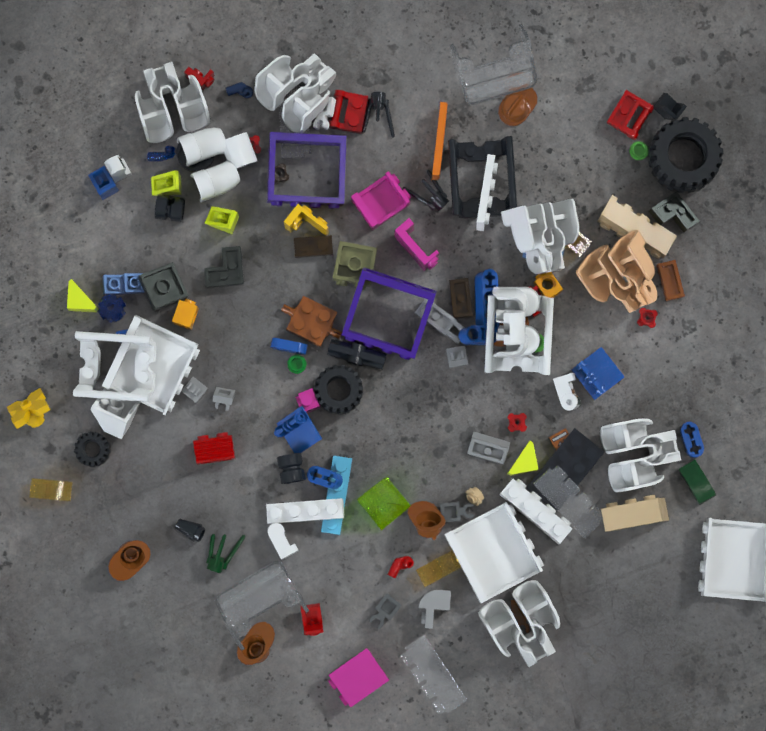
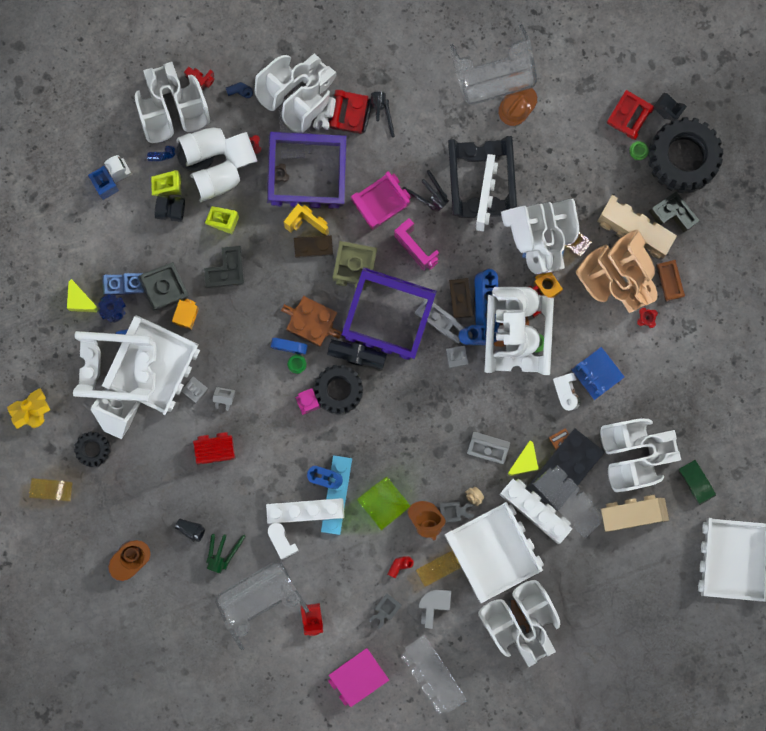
dark orange piece [237,622,275,665] -> none
blue hinge [274,406,322,453] -> none
black wheel [277,453,306,484] -> none
orange tile [432,102,448,180] -> none
red plate [507,413,527,432] -> none
blue beam [680,422,704,458] -> none

